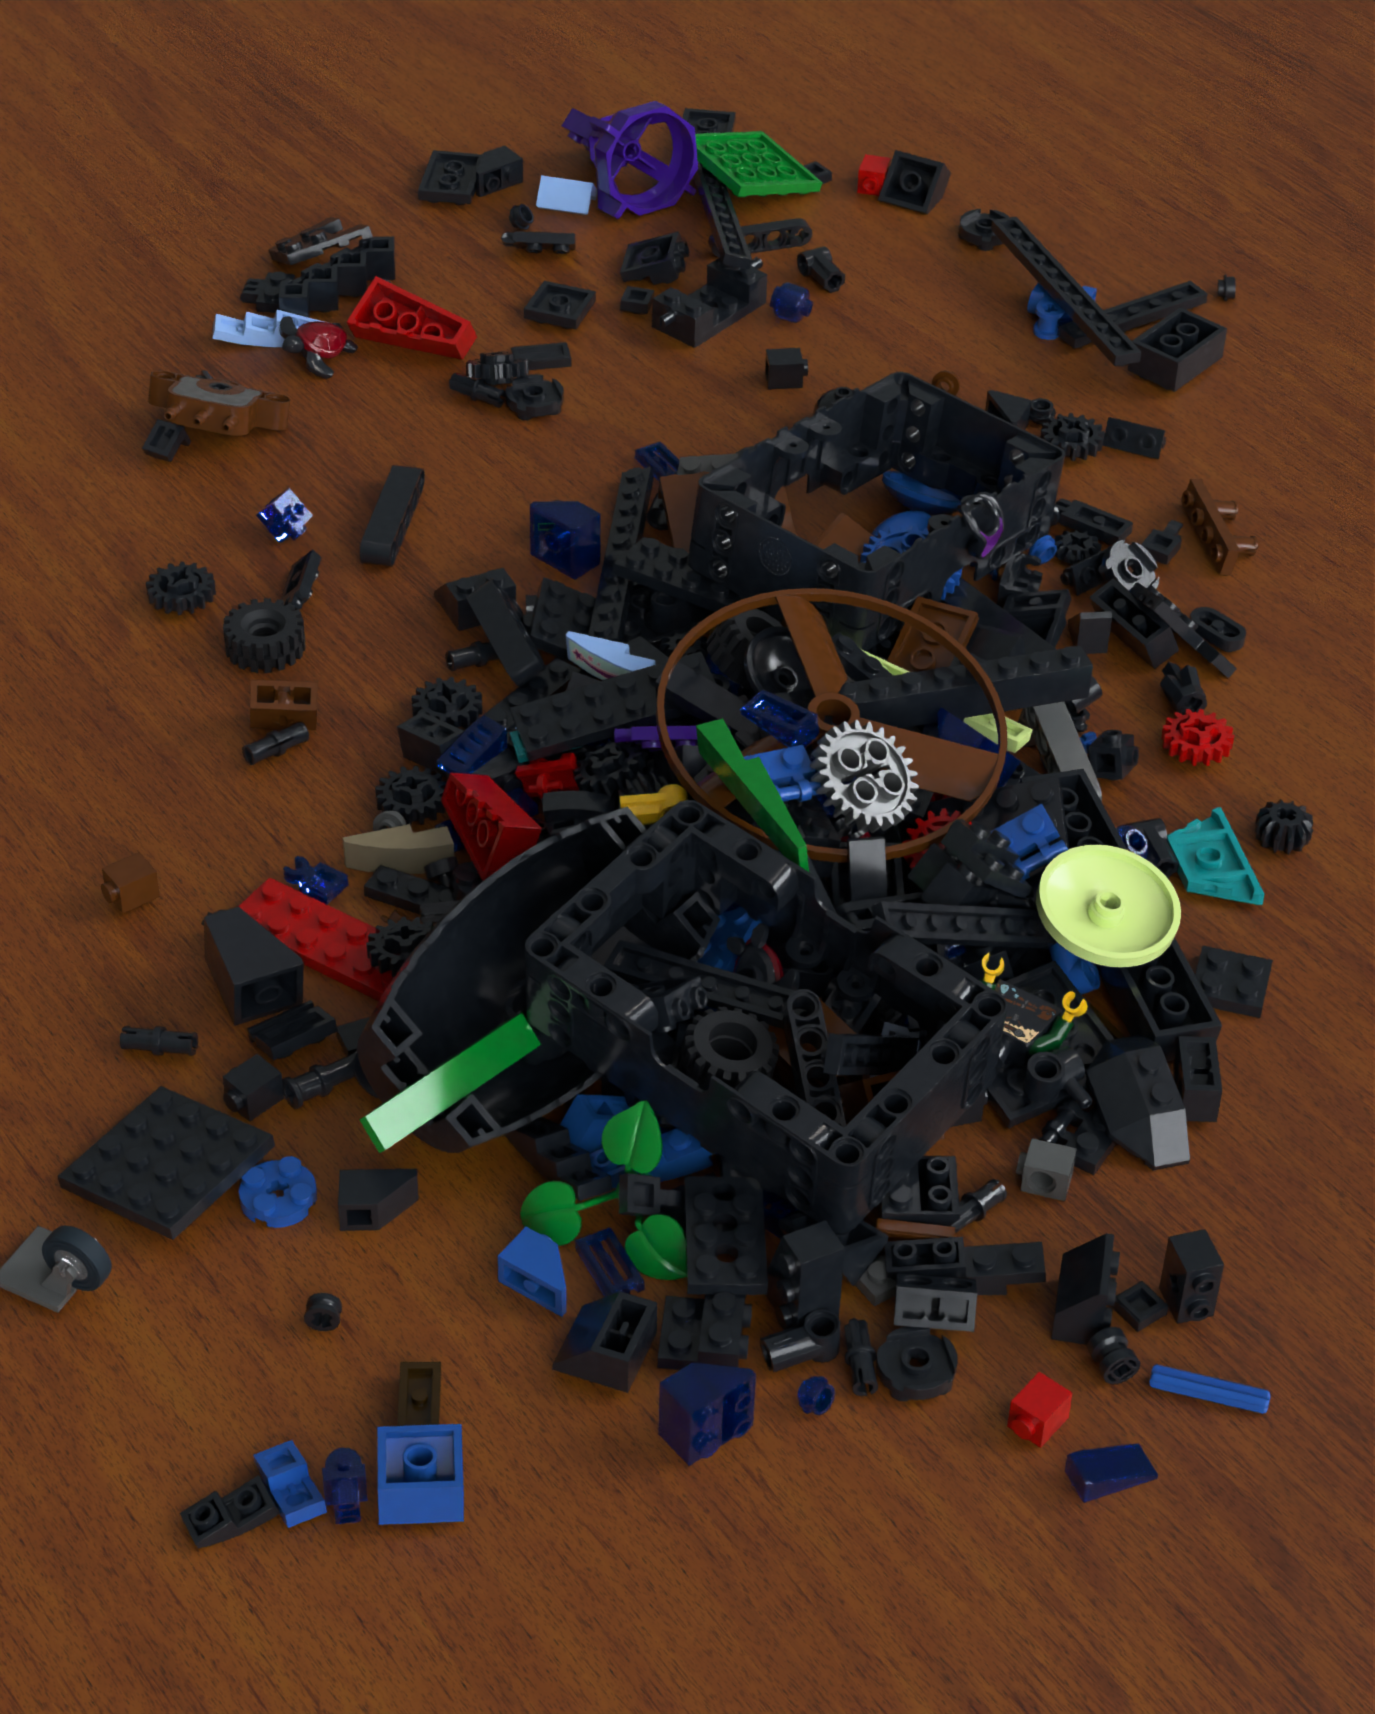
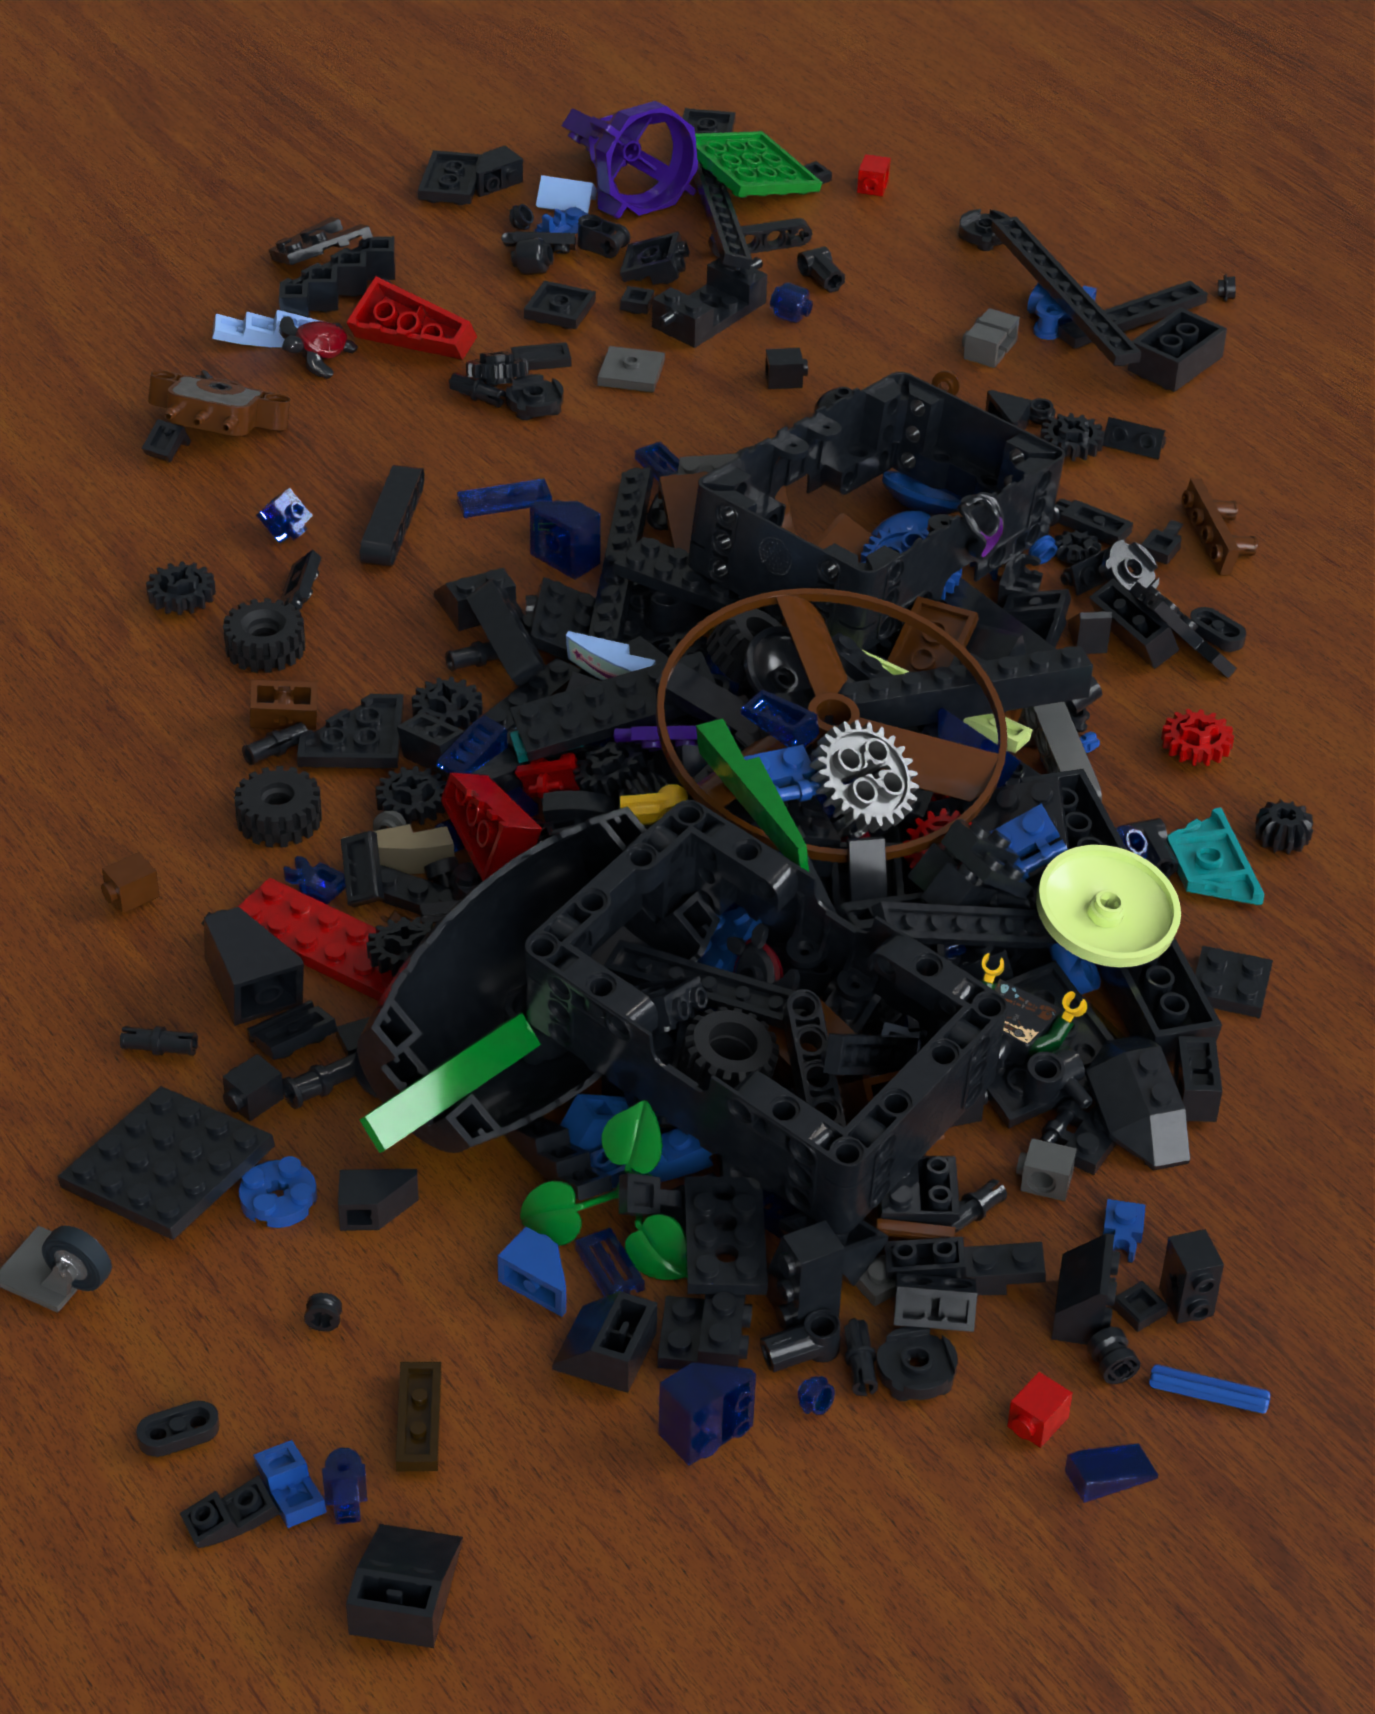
black hinge [240,272,296,313] -> none
blue slope [377,1424,464,1525] -> none
black slope [878,150,951,215] -> none
black brick [1088,730,1139,780] -> none
black rock [1160,661,1207,715] -> none
none -> black plate [136,1400,220,1457]
none -> black tyre [234,766,322,847]
none -> black plate [297,694,404,769]
none -> black plate [340,830,384,908]
none -> black slope [346,1524,463,1648]
none -> clear blue tile [457,479,552,518]
none -> black head [511,238,554,275]
none -> blue plate [535,206,589,234]
none -> black piece [577,215,631,258]
none -> dark grey plate [598,346,665,393]
none -> dark grey piece [962,308,1020,368]
none -> blue plate [1103,1199,1146,1263]

